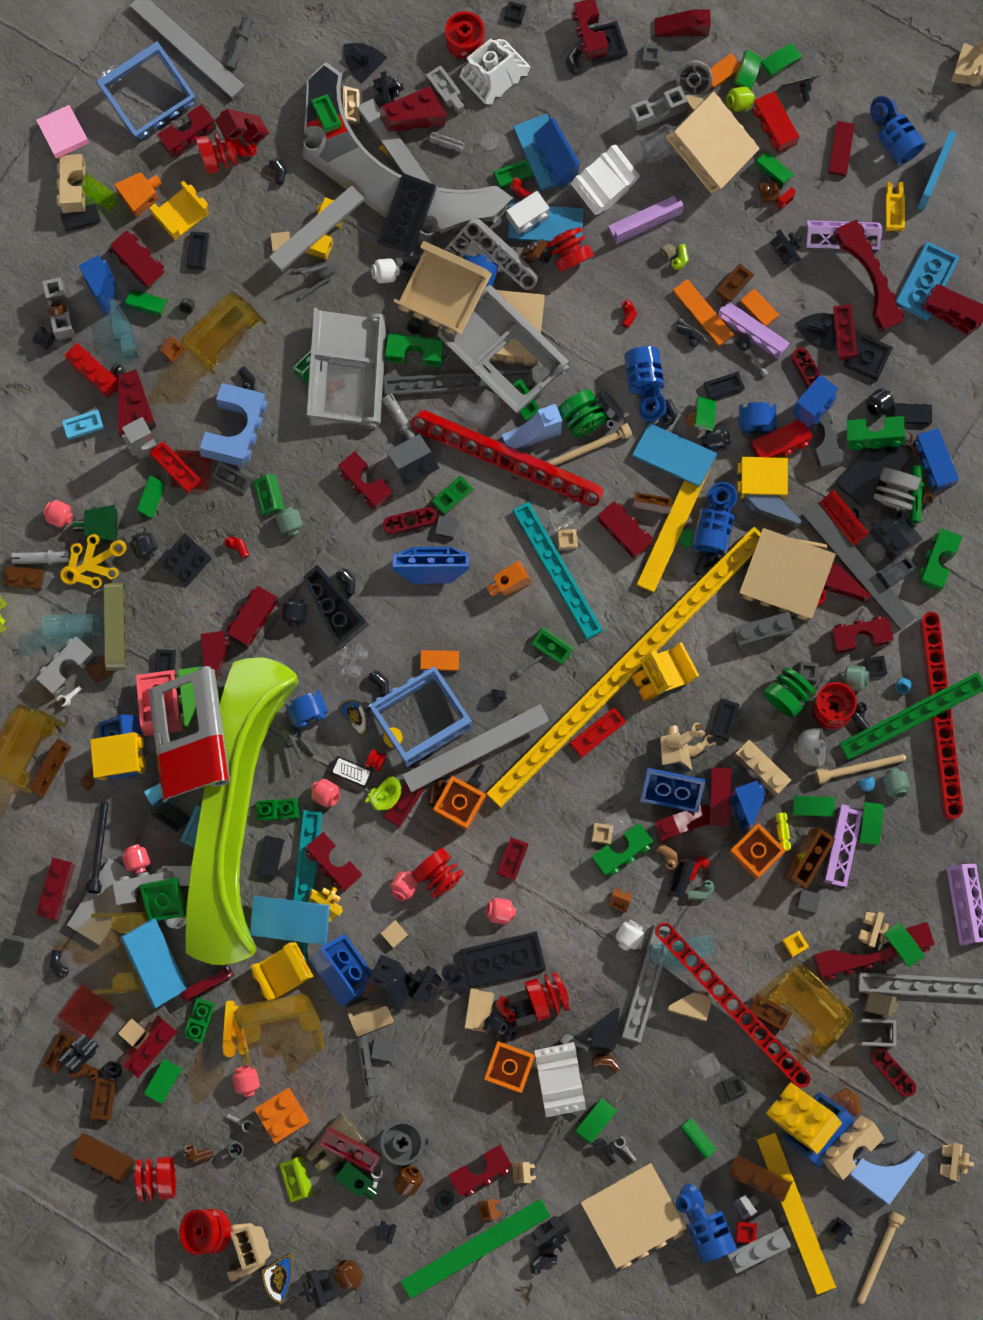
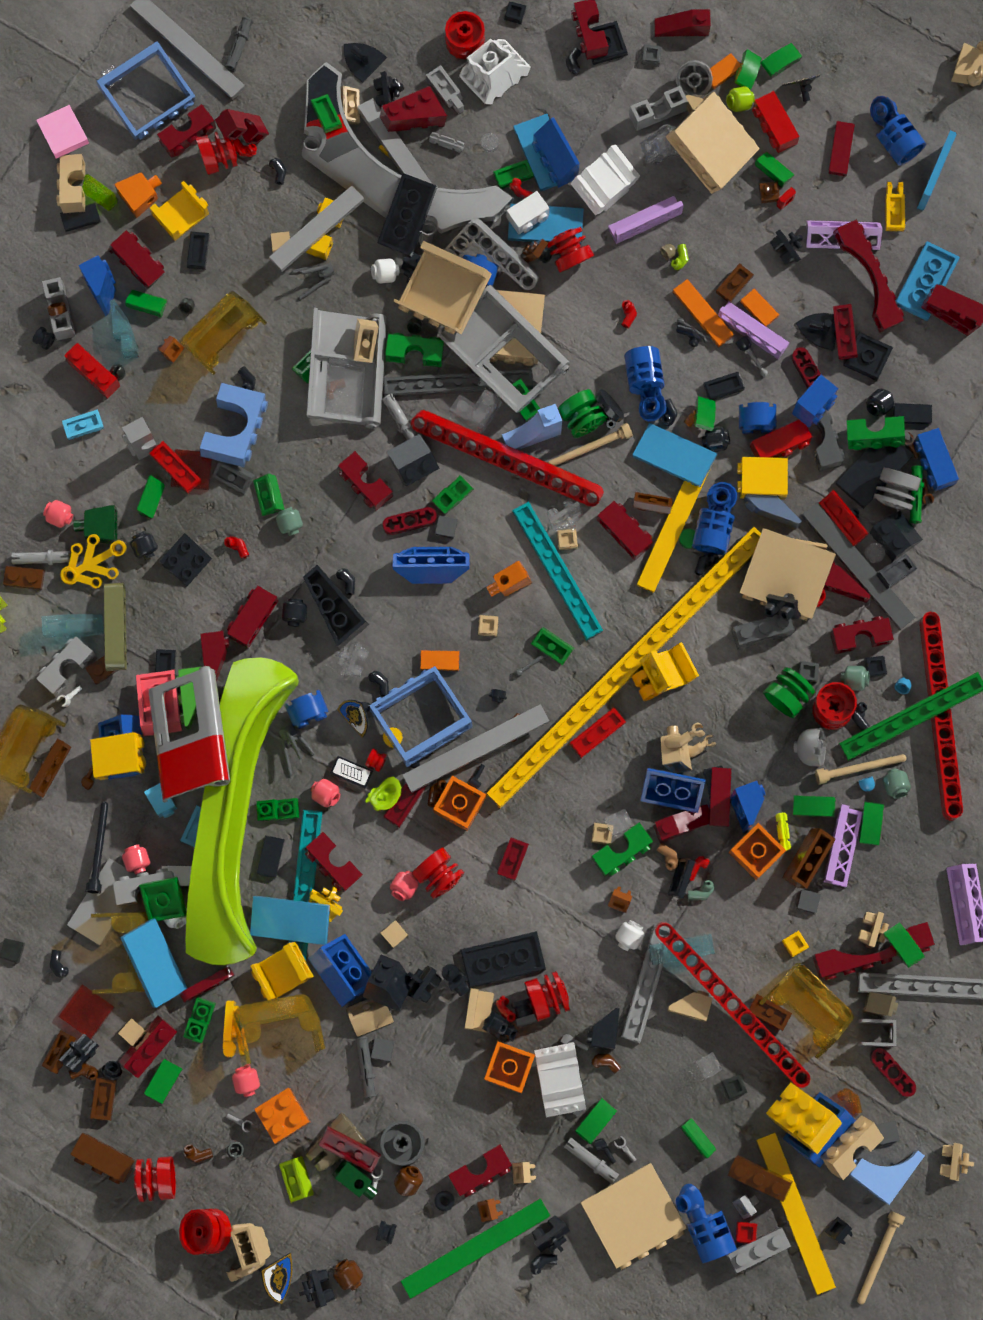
dark red brick [36,857,75,922] -> none
dark red wedge [118,369,157,439] -> none
black tile [150,799,190,832] -> none
coral head [485,898,516,925] -> none
black tile [710,698,740,741] -> none
tan arch [734,740,791,797] -> none
green arch [918,528,963,592] -> none
none -> tan slope [353,318,379,363]
none -> tan tile [478,615,498,636]
none -> light grey pin [564,1137,619,1185]
none -> black hips [764,593,801,621]

